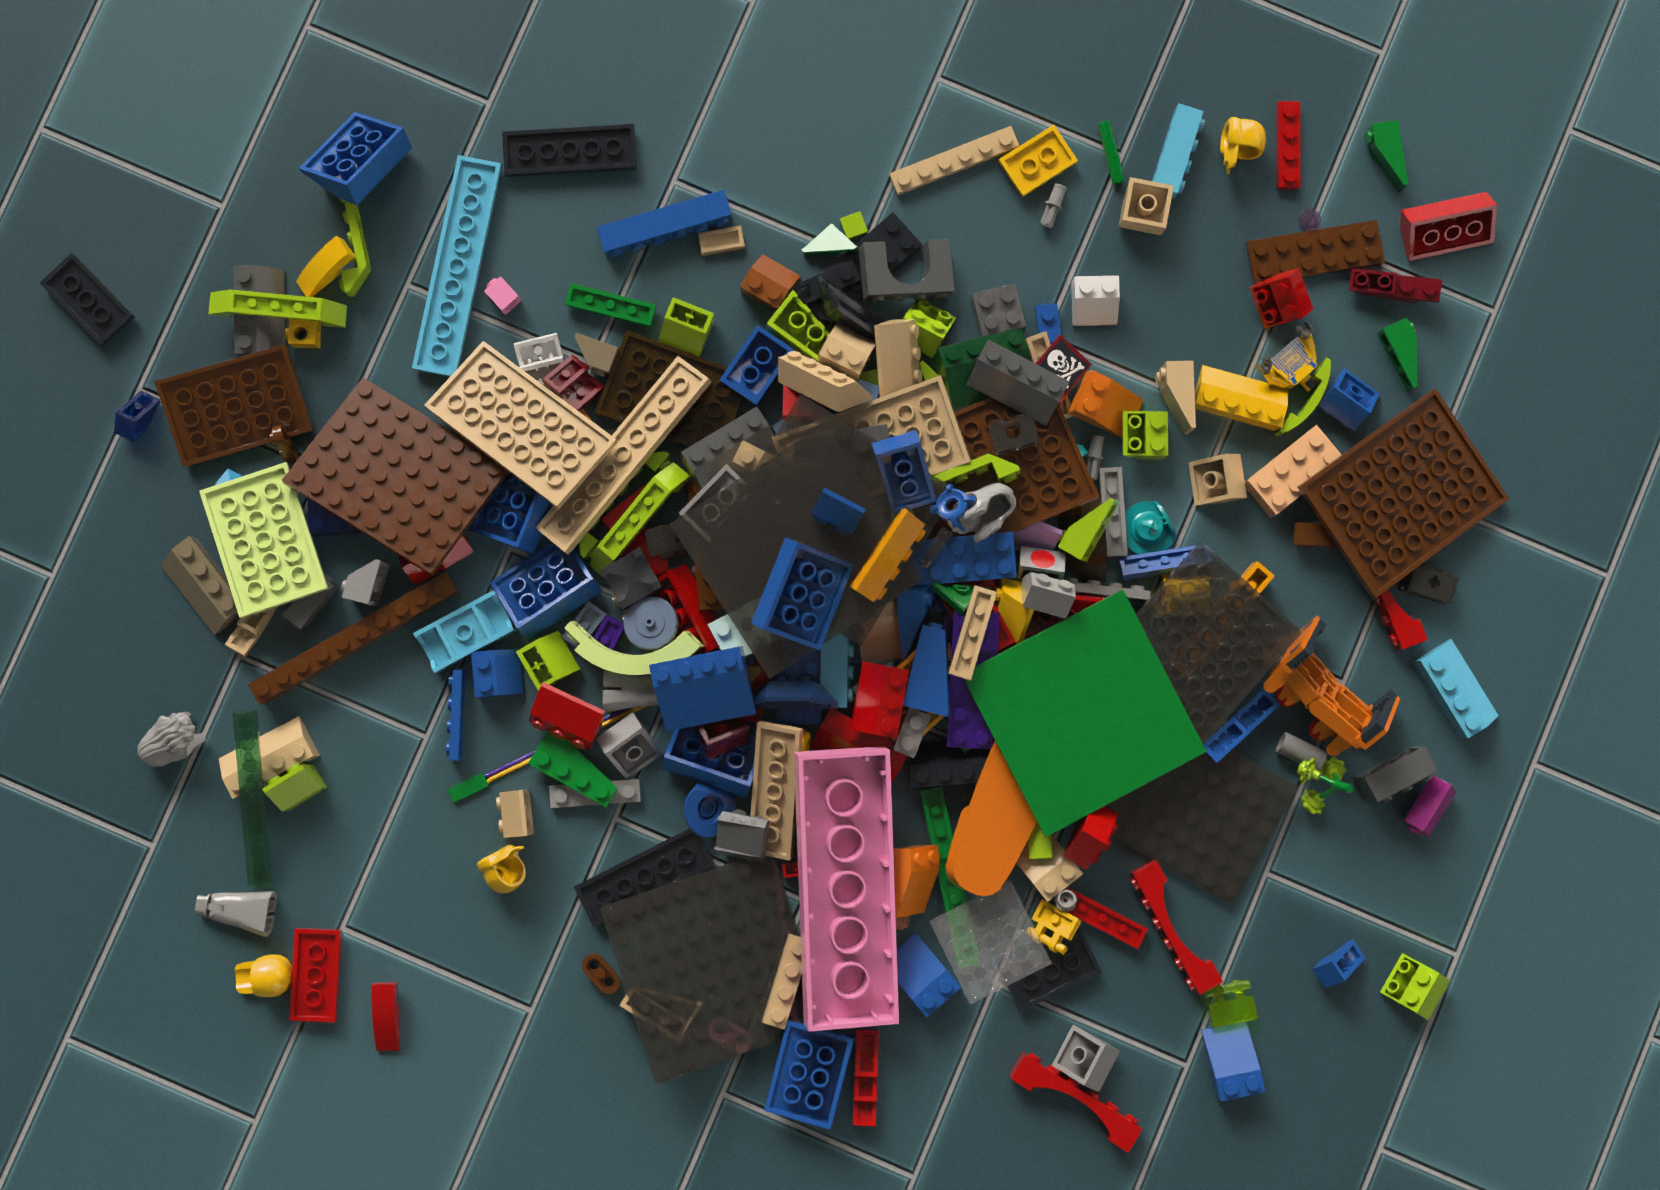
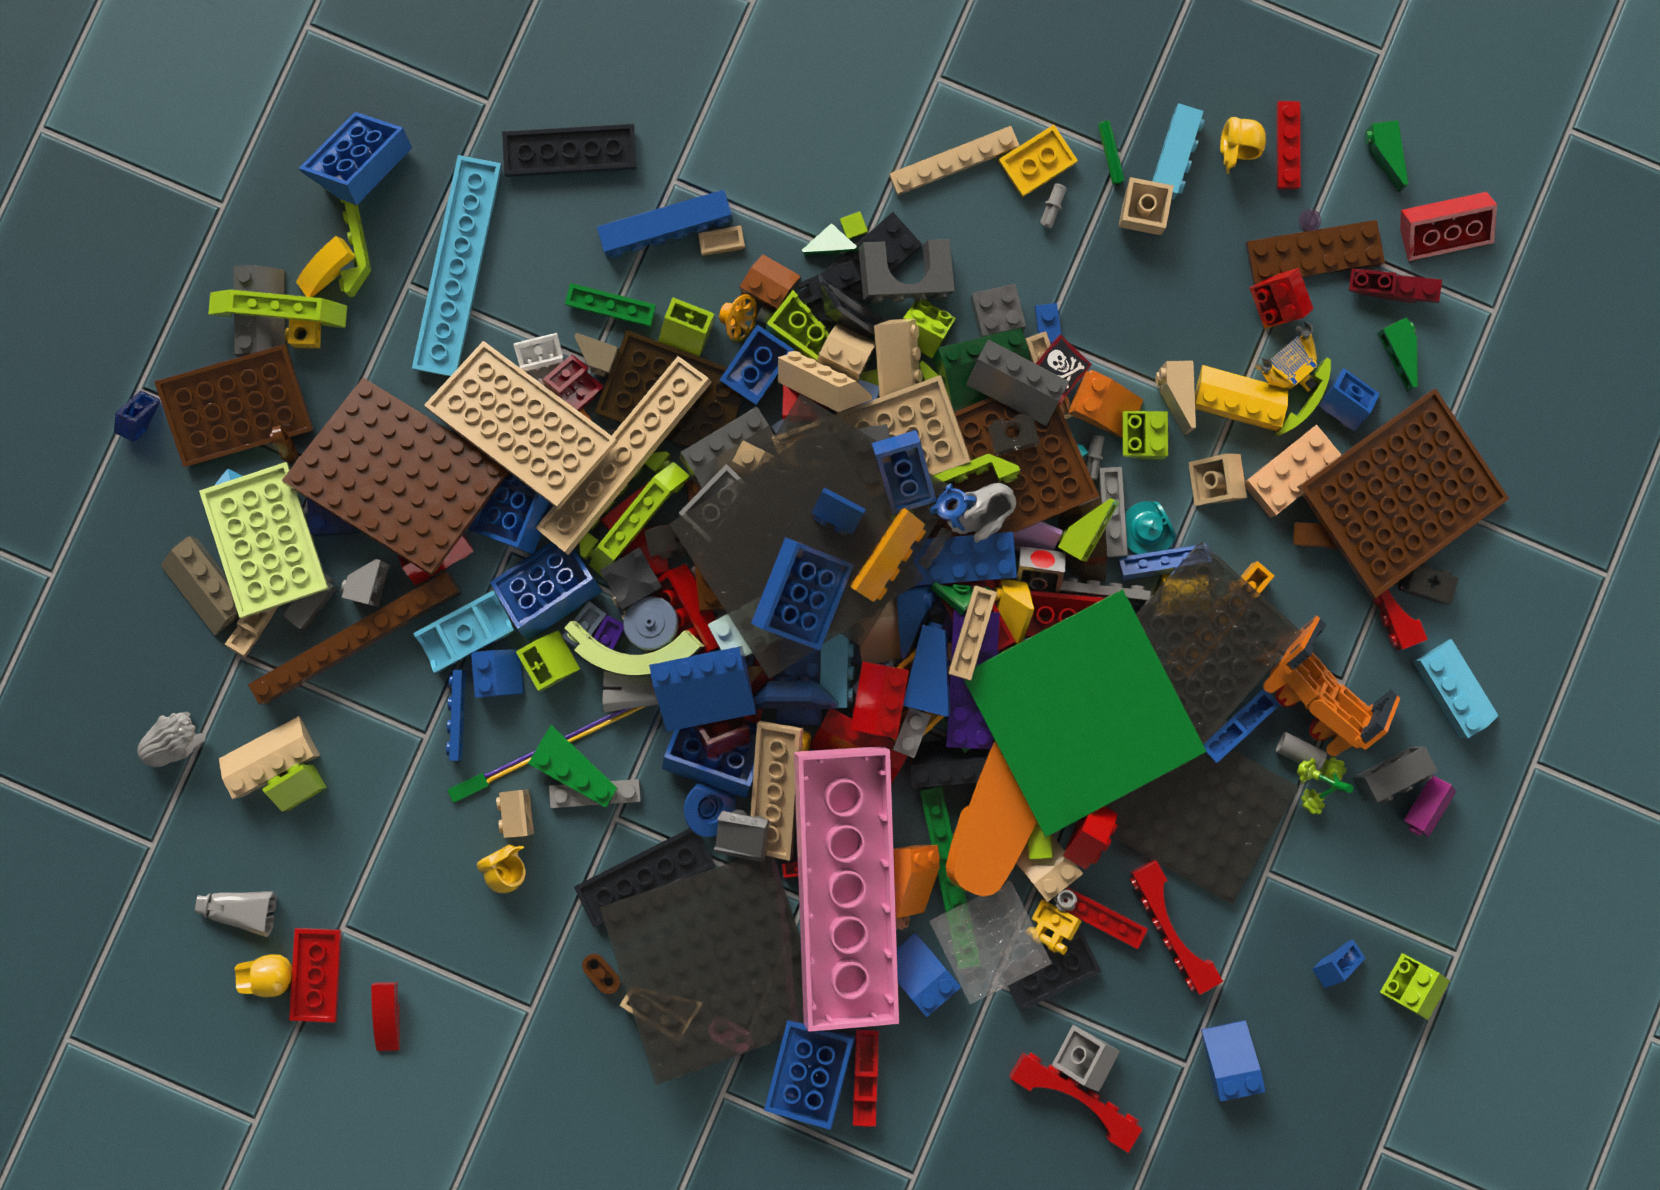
black plate [40,253,135,347] -> none
clear green plate [232,710,272,888] -> none
bright pink brick [484,276,522,315] -> none
red slope [529,682,605,751] -> none
light grey slope [596,712,663,780] -> none
tan plate [762,934,802,1030] -> none
light grey slope [1021,572,1076,619] -> none
white slope [1071,276,1120,326] -> none
clear neon green plate [1204,979,1258,1028] -> none
none -> light orange wheel [719,294,758,342]
none -> dark grey hinge [756,304,774,324]

